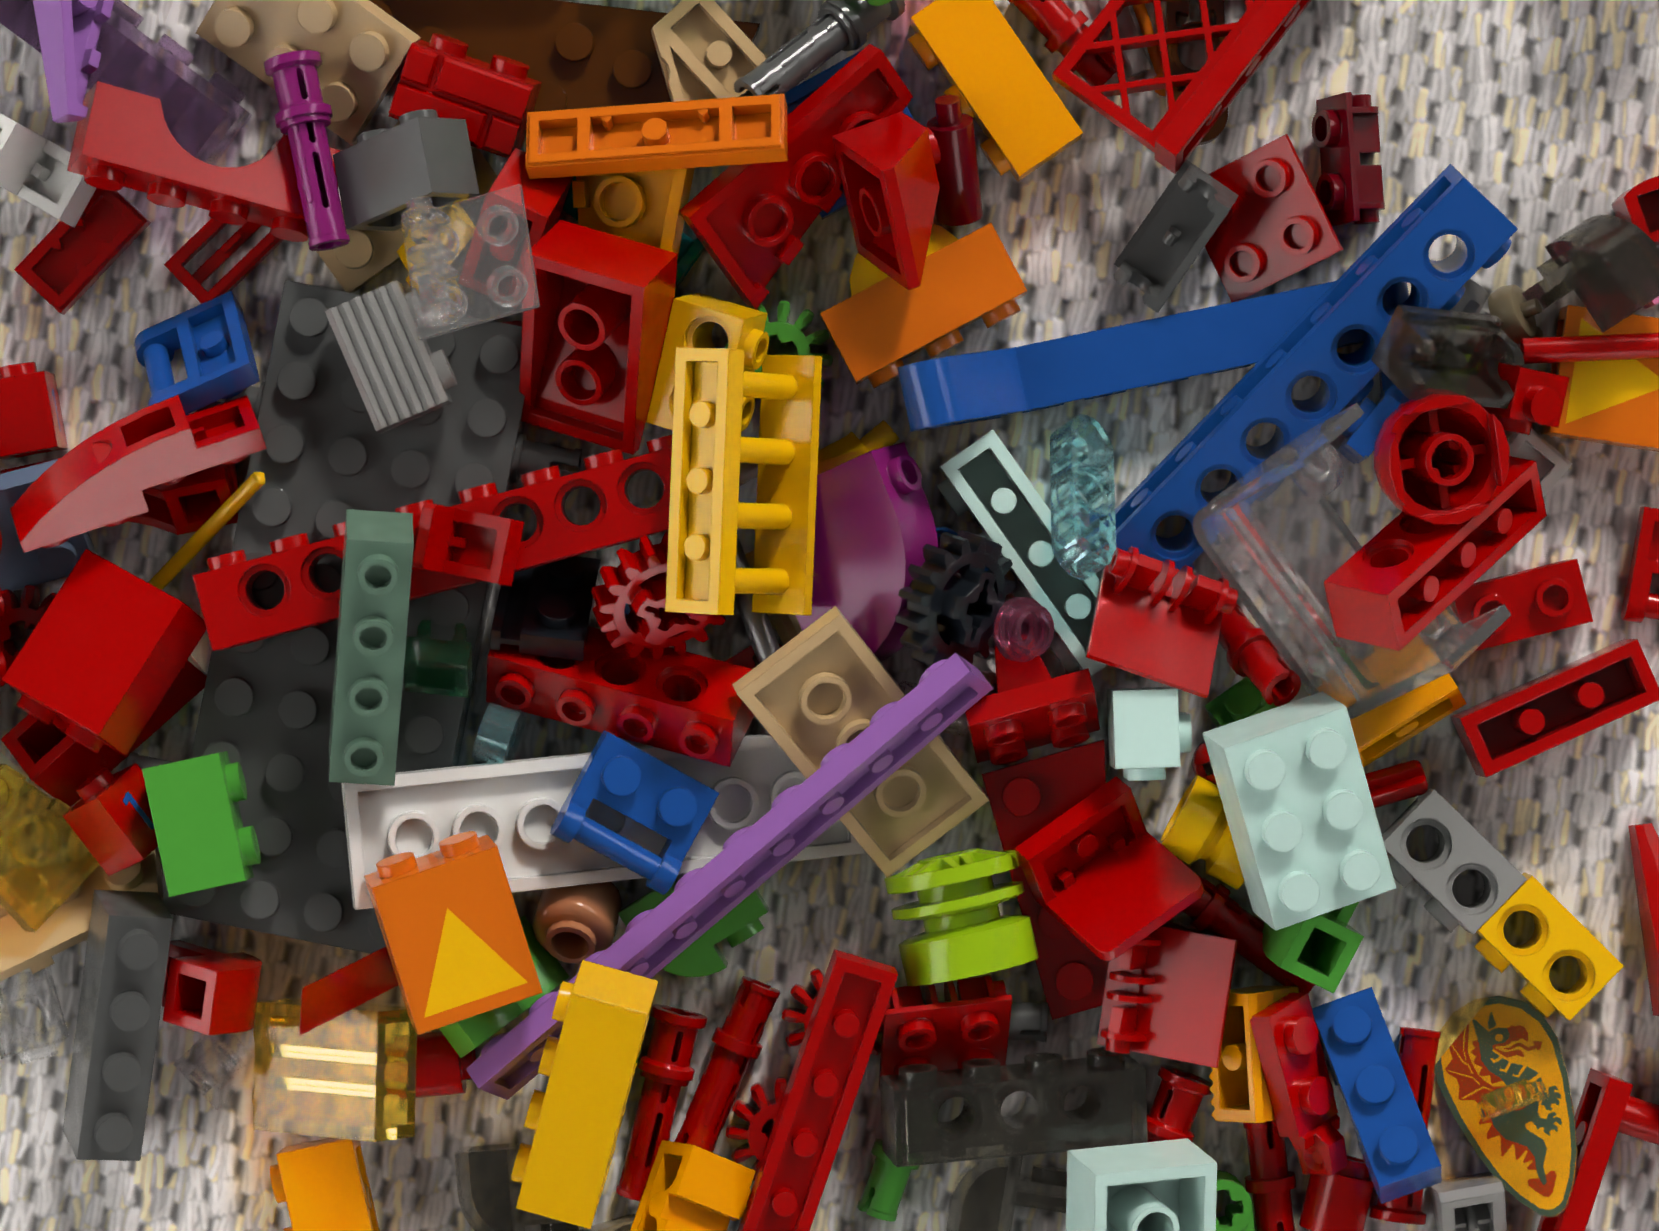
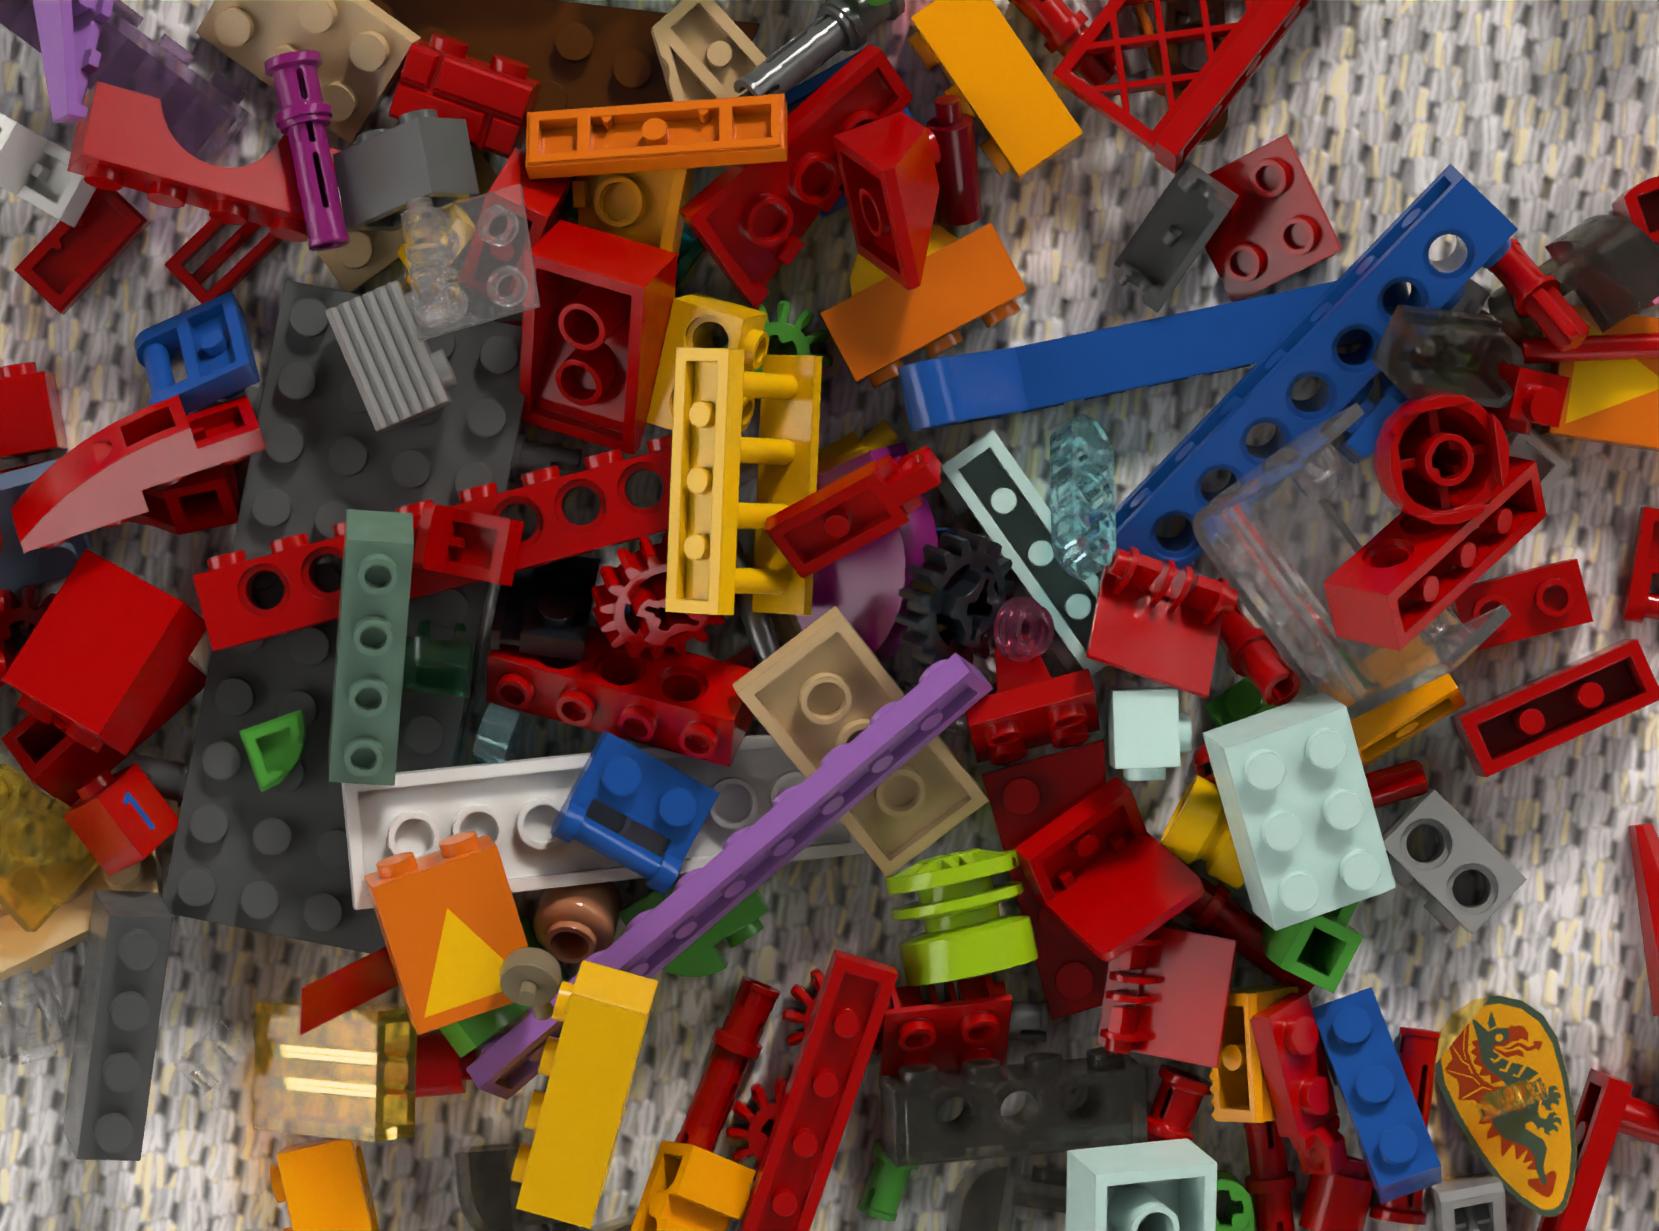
bright green brick [142,751,261,897] -> none
yellow axle [148,472,266,590] -> none
red brick [161,940,262,1035] -> none
red pin [616,1004,707,1201] -> none
dark red hinge [1312,92,1385,227] -> none
yellow brick [1474,872,1624,1021] -> none
none -> bright green tile [239,709,307,792]
none -> dark tan piece [499,947,562,1020]
none -> red hinge [765,445,942,578]
none -> red axle [1487,238,1589,352]

